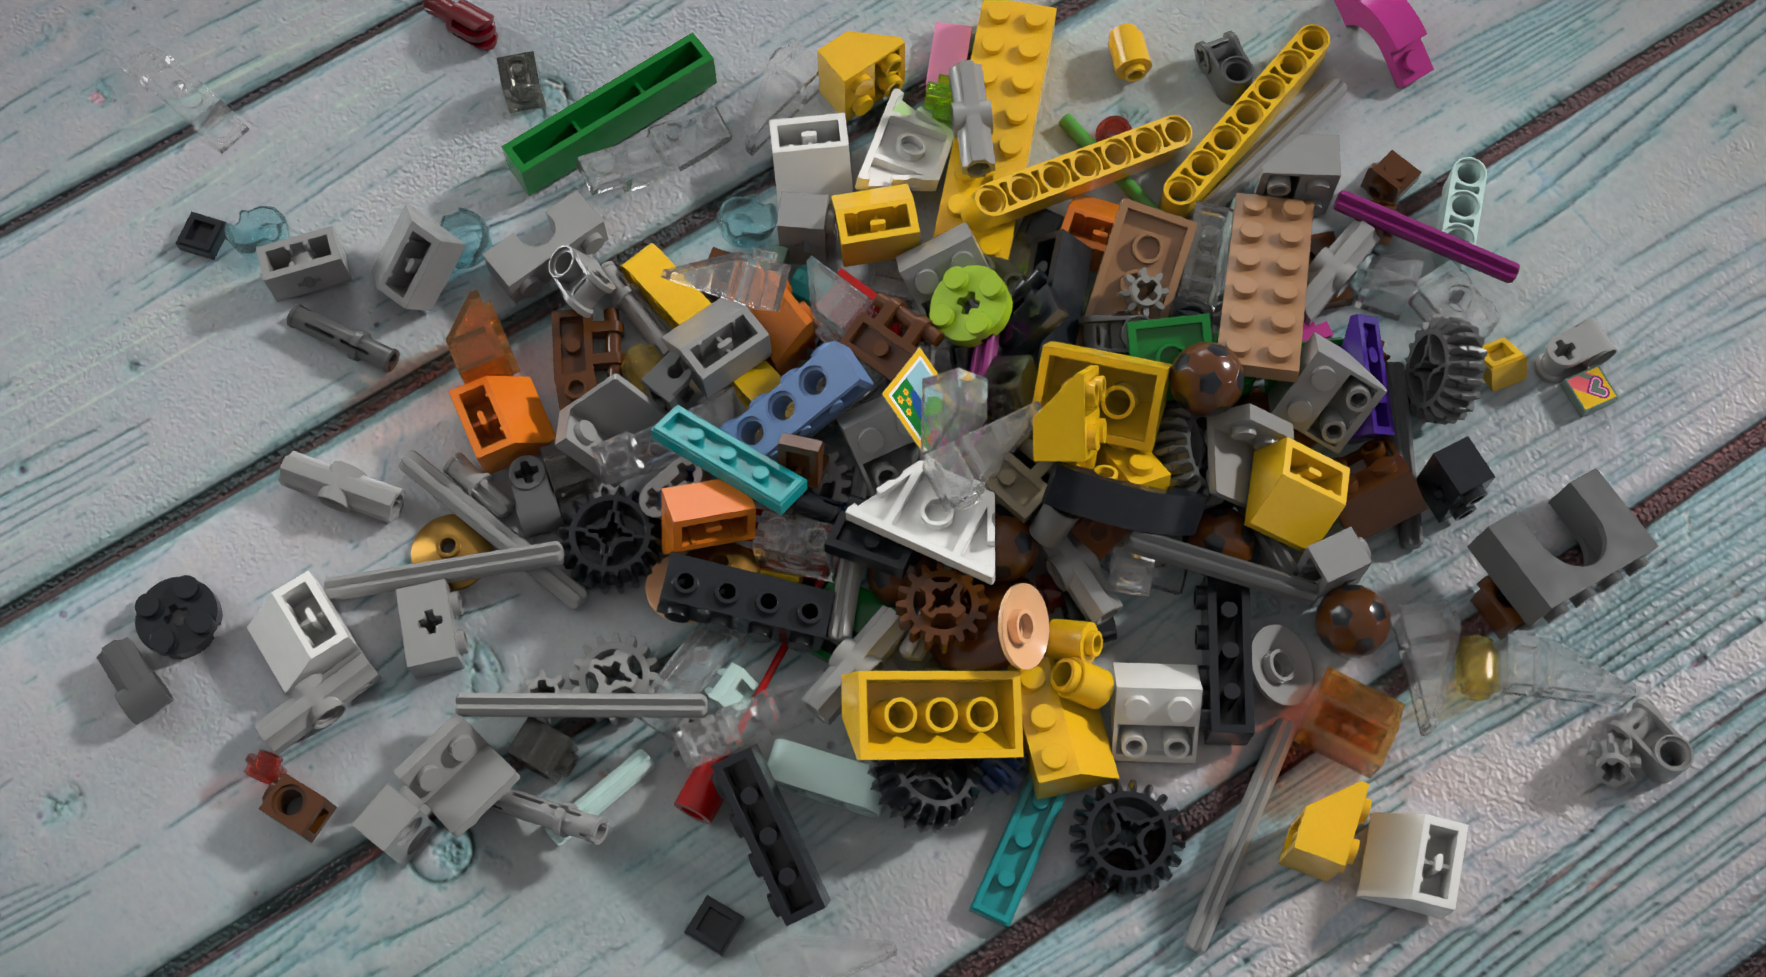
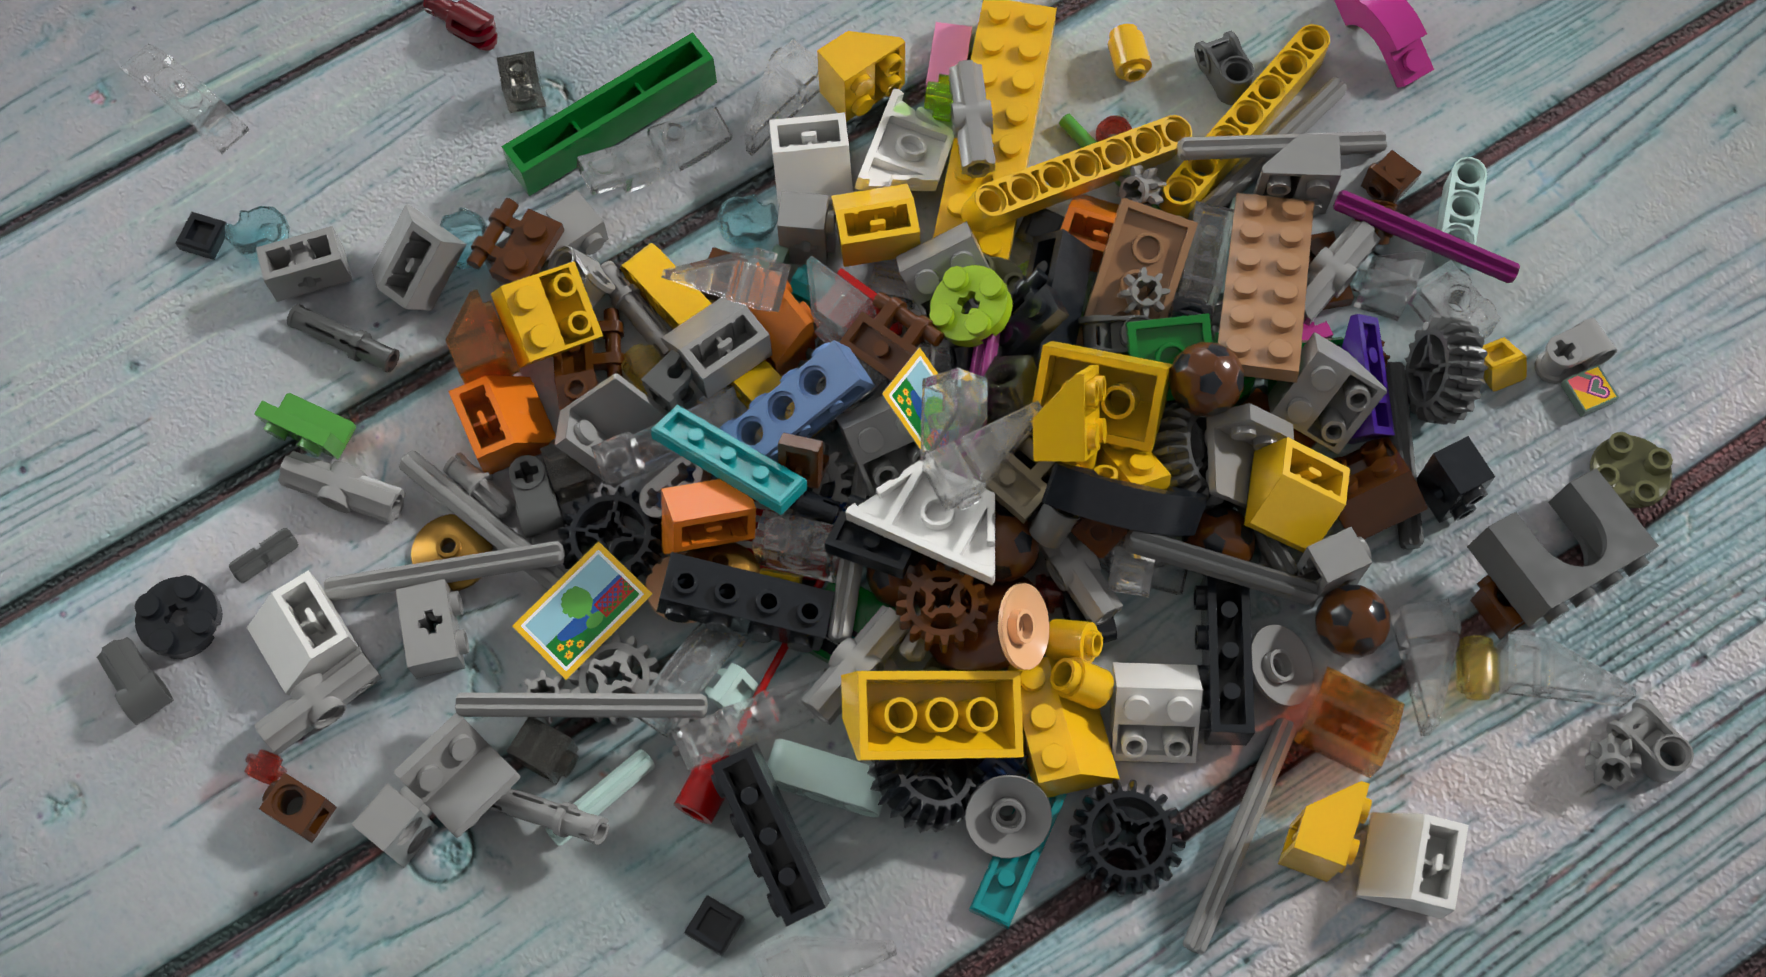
none -> dark grey piece [229,528,298,583]
none -> bright green bracket [254,393,356,460]
none -> reddish brown plate [466,198,564,284]
none -> yellow slope [491,261,603,369]
none -> sticker [512,541,653,680]
none -> light grey dish [965,775,1052,858]
none -> light grey gear [1116,165,1167,207]
none -> light grey axle [1177,131,1387,160]
none -> olive dish [1590,432,1673,508]

